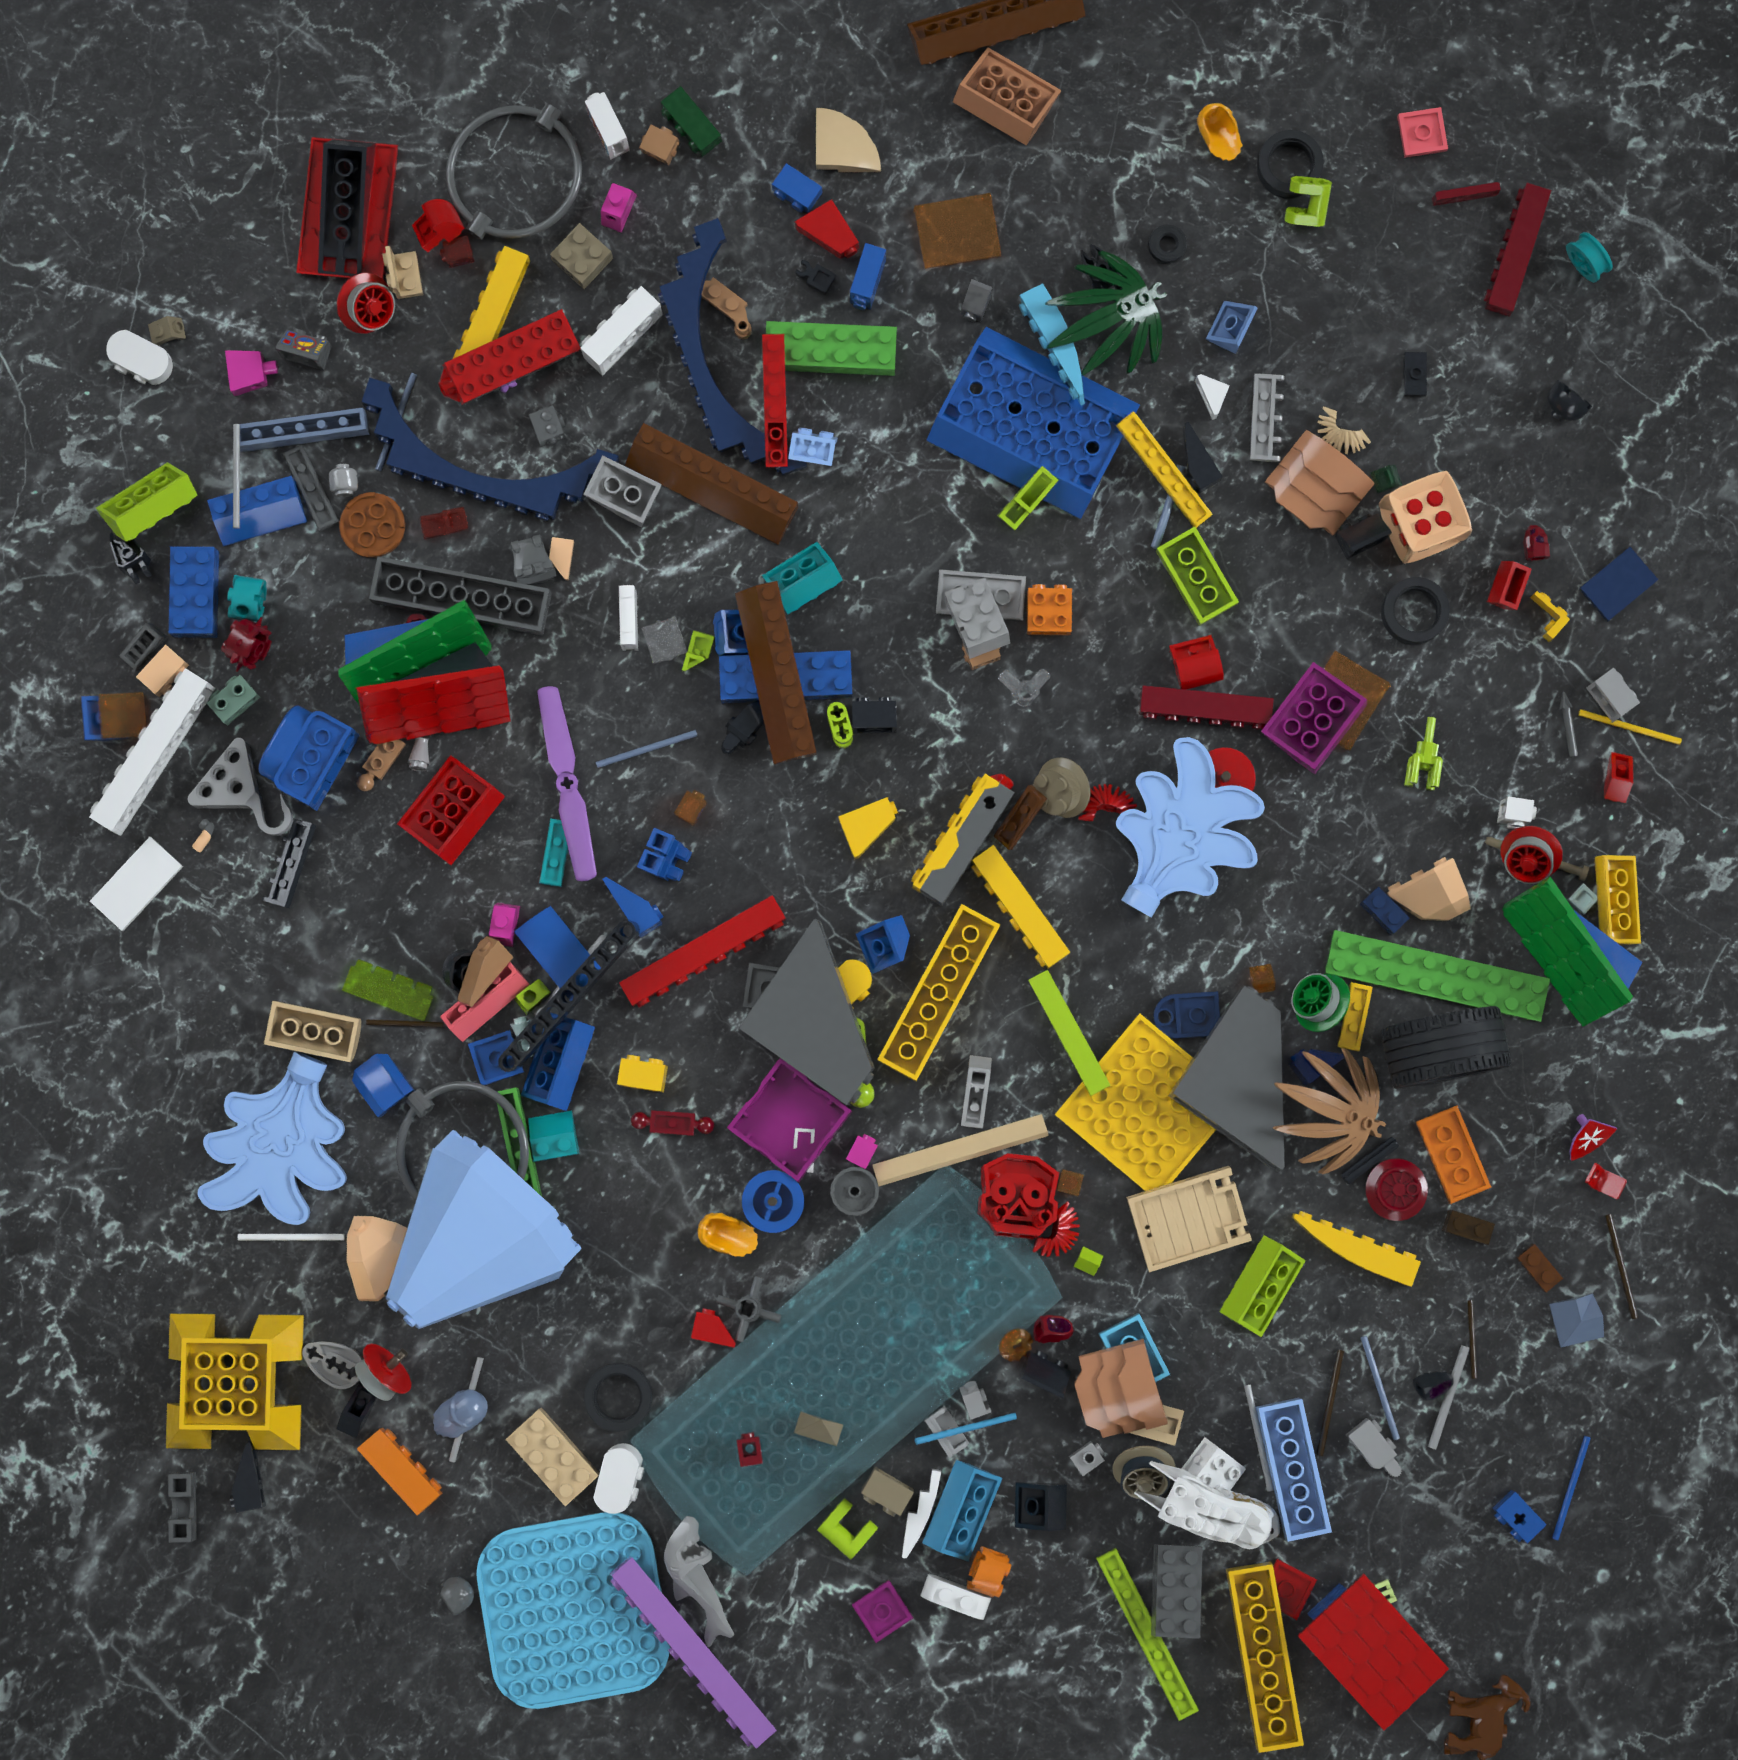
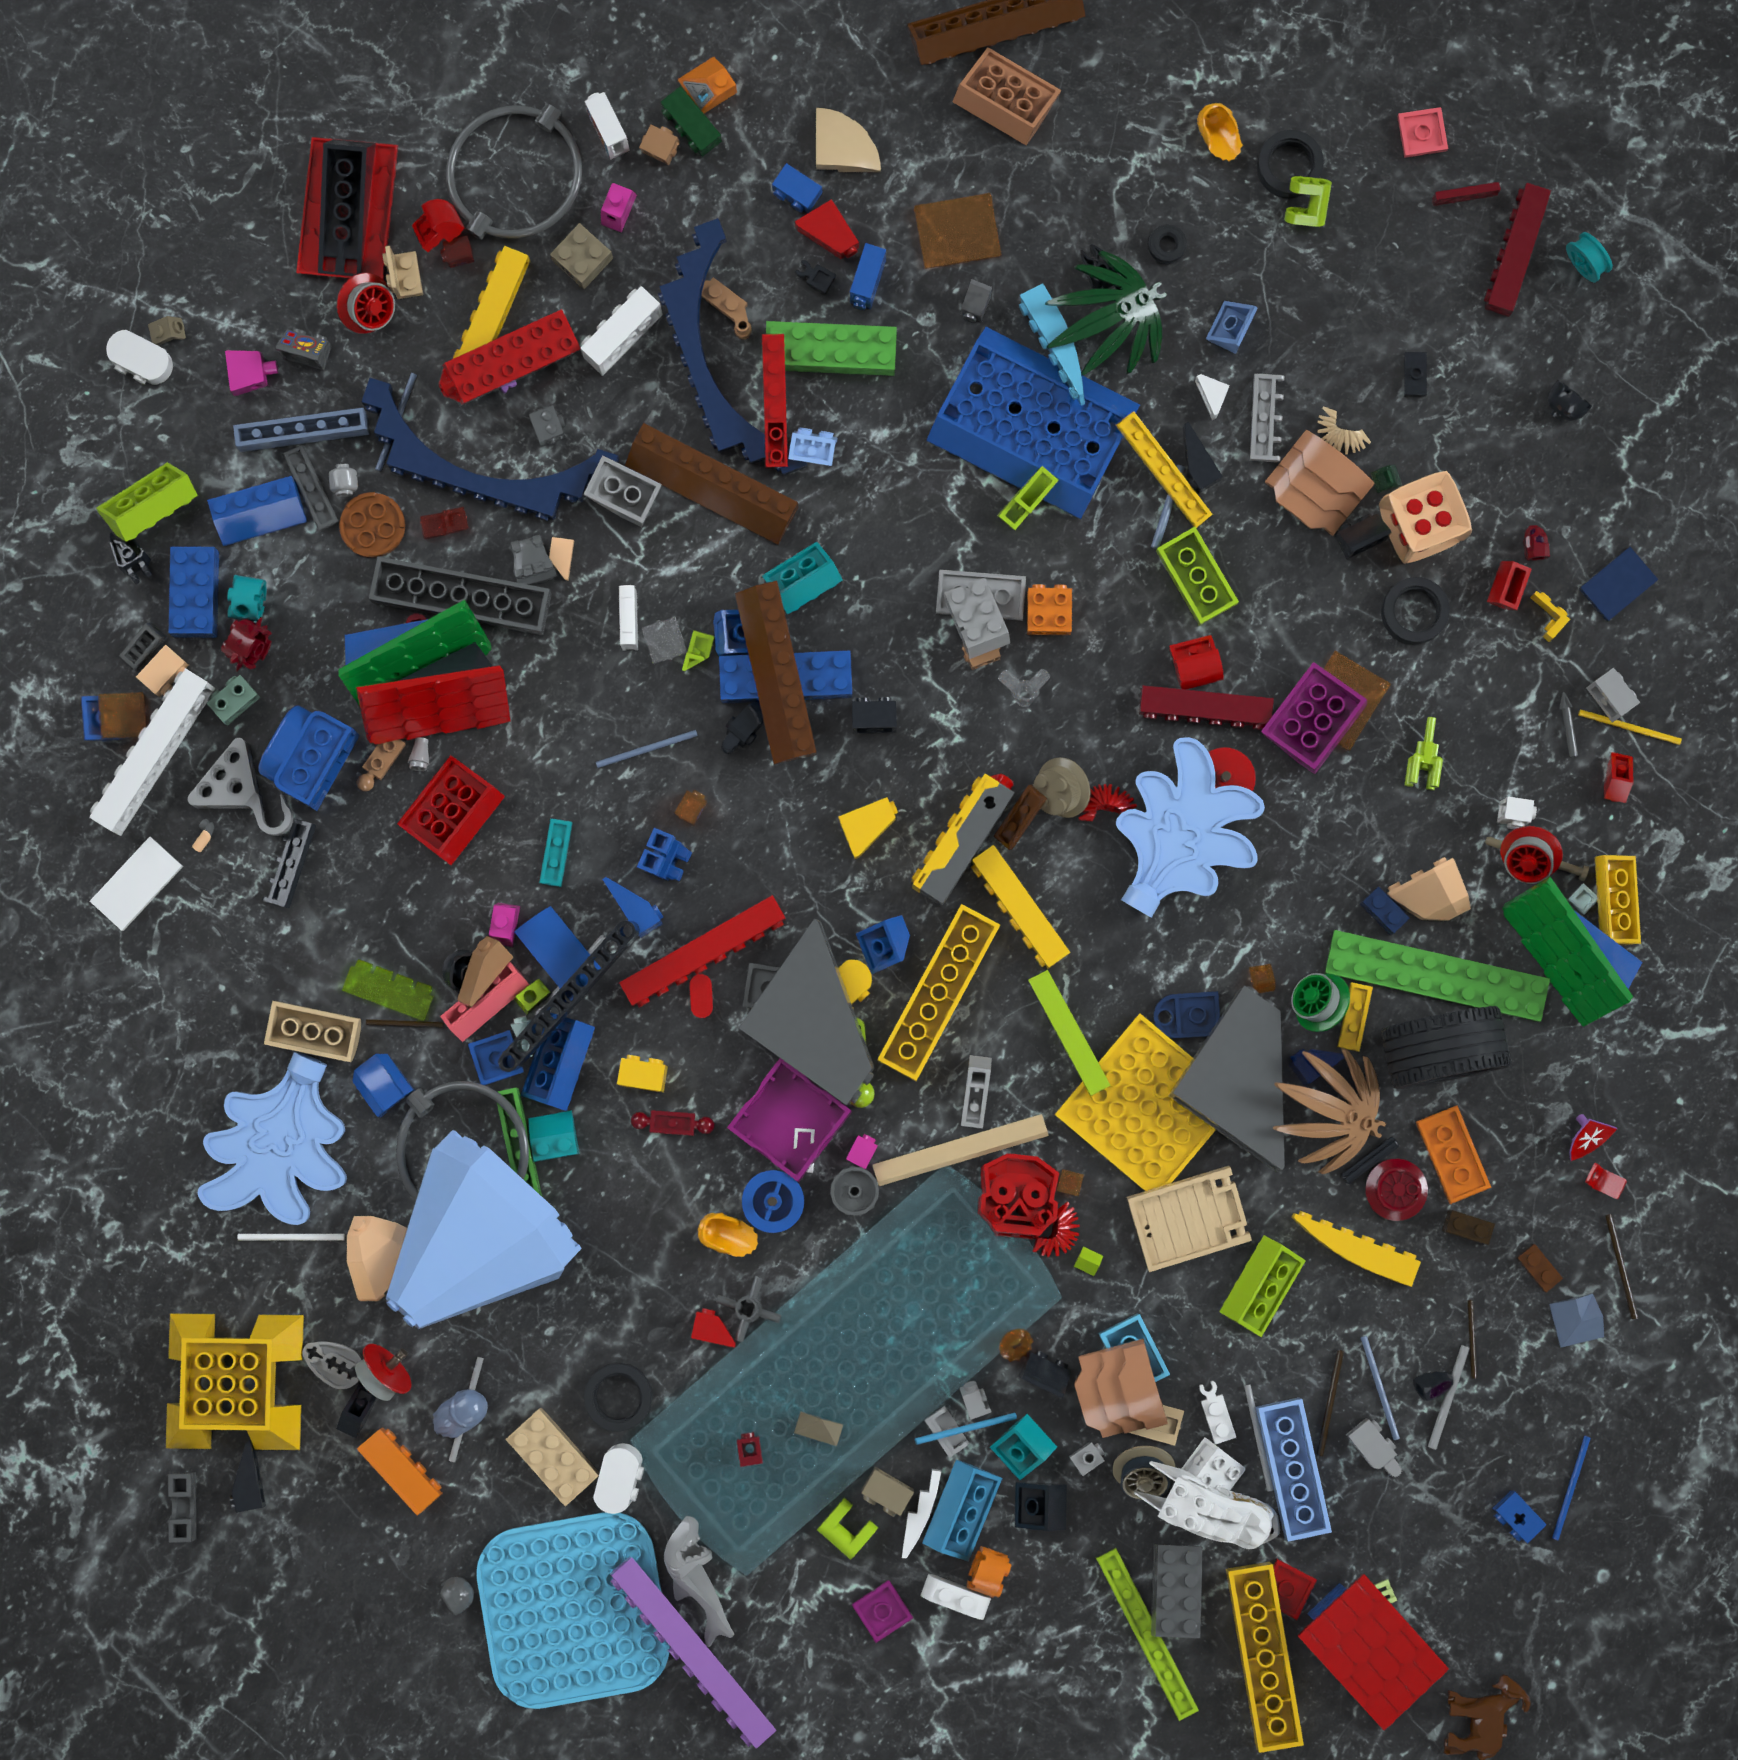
light grey axle [233,424,240,529] -> none
medium lavender piece [537,686,597,881] -> none
lime connector [827,702,853,748] -> none
dark red rock [1033,1315,1074,1344] -> none
none -> orange slope [678,57,737,113]
none -> red tile [690,974,713,1018]
none -> teal slope [990,1414,1057,1480]
none -> white plate [1199,1381,1236,1444]

